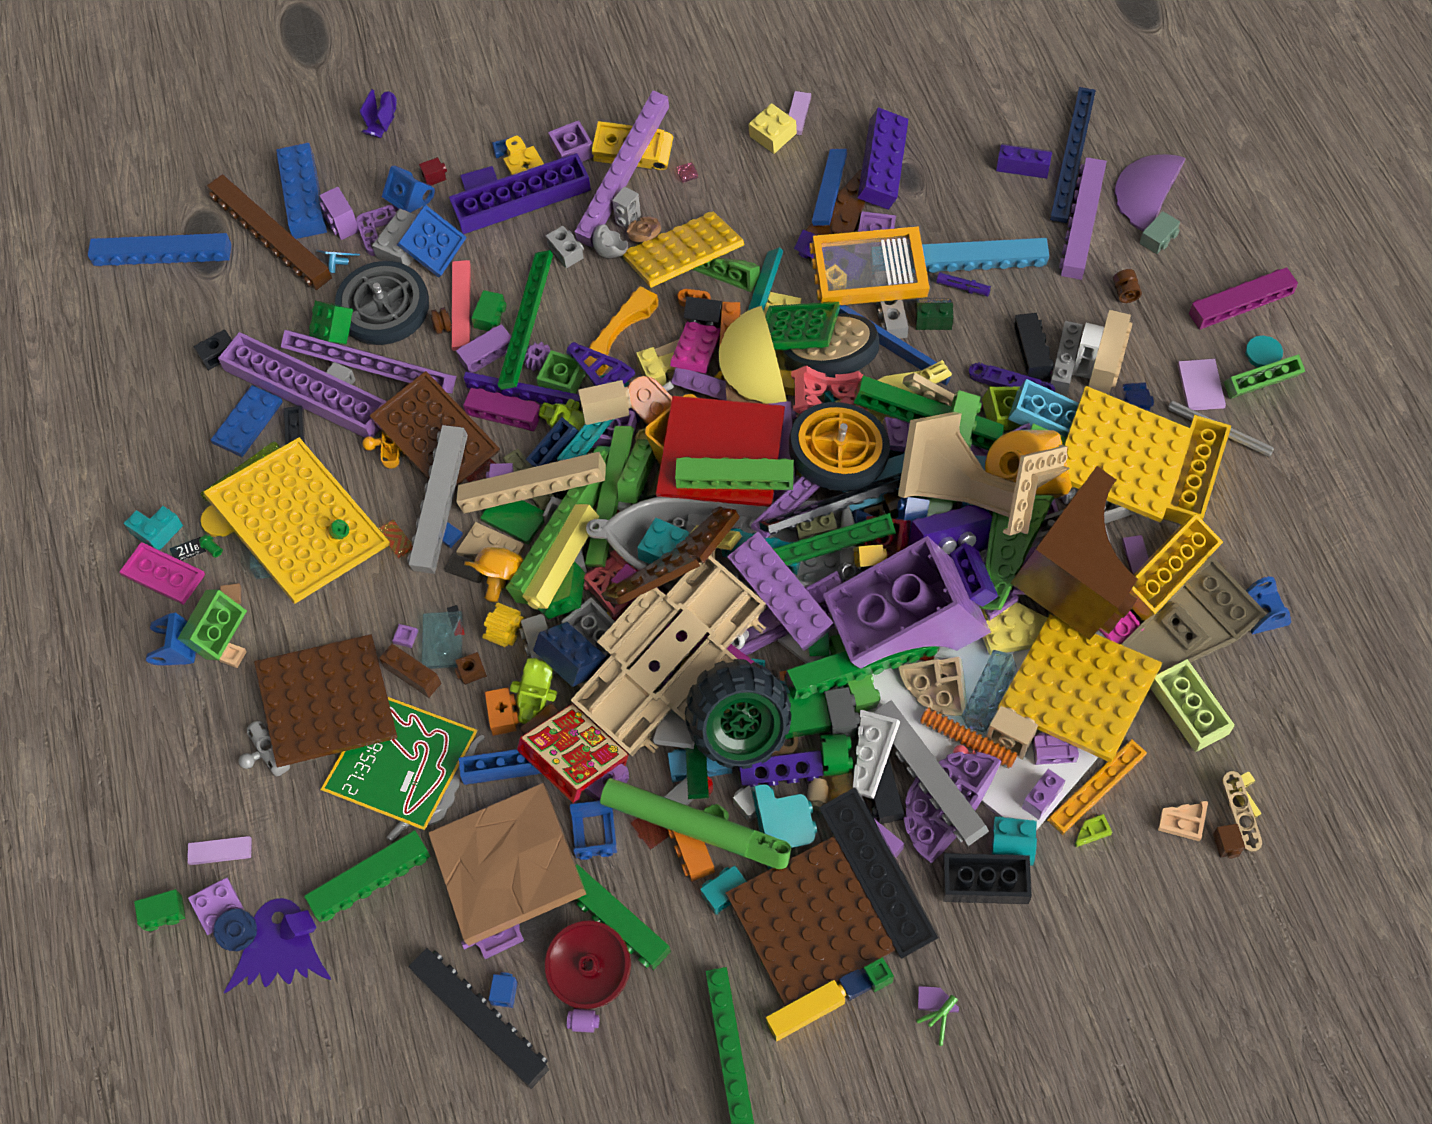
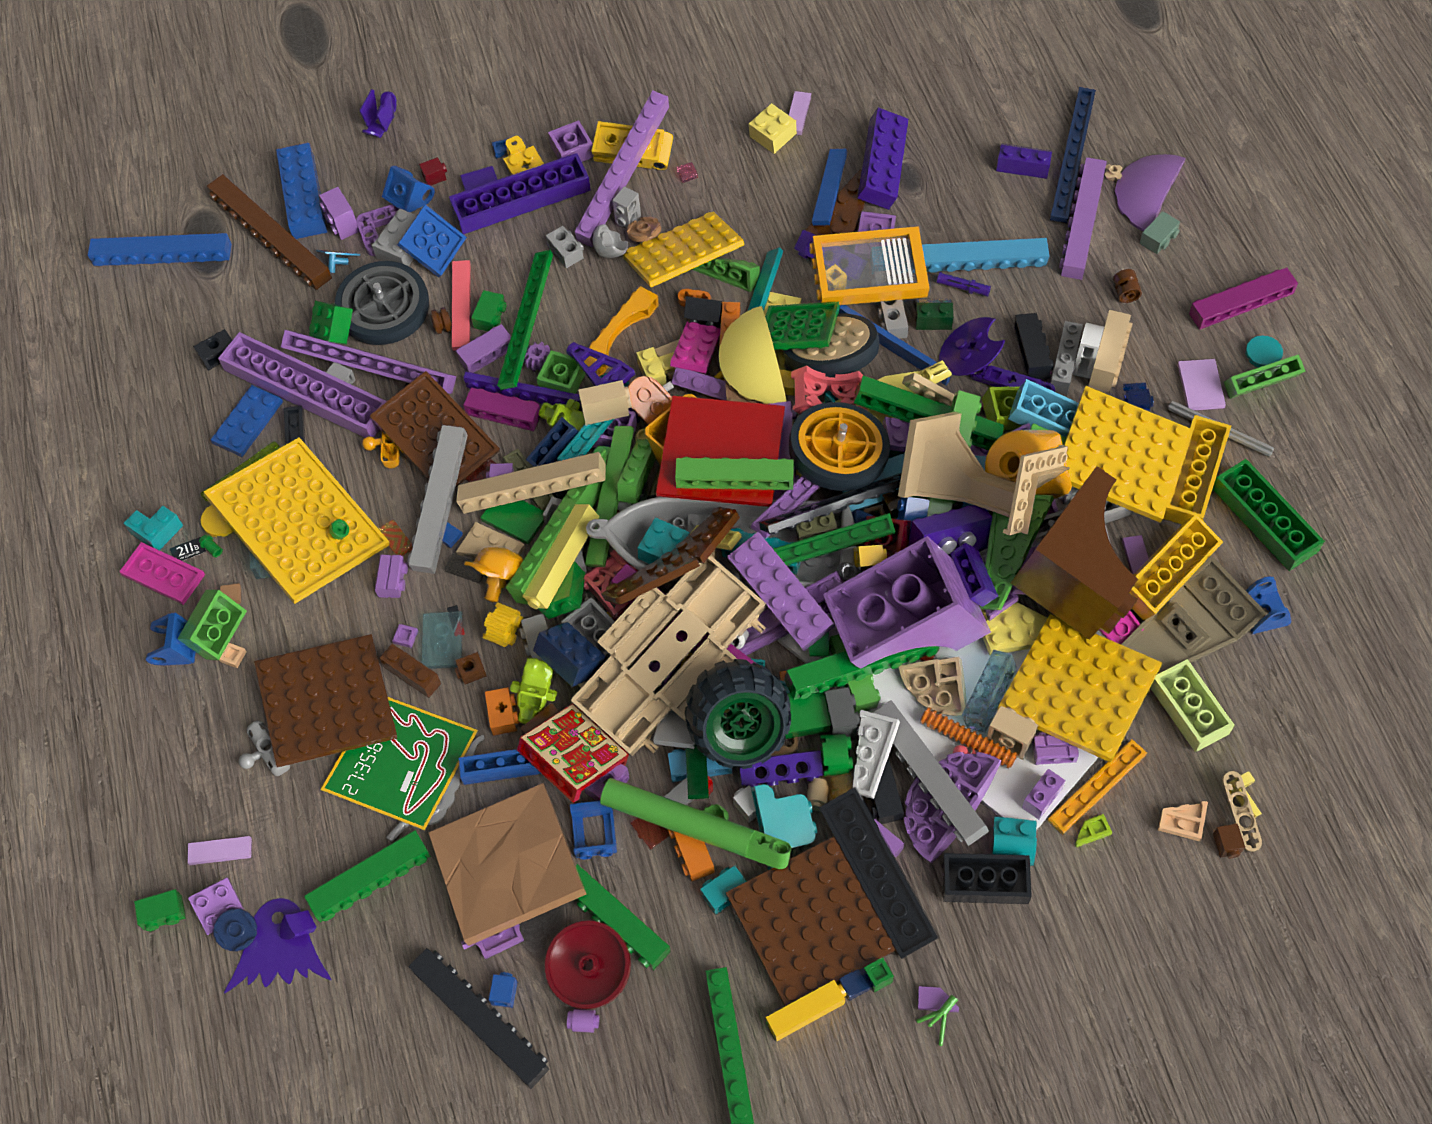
none -> medium lavender brick [375,555,408,598]
none -> dark purple piece [939,317,1005,376]
none -> tan plate [1105,164,1122,181]
none -> green brick [1213,459,1325,571]

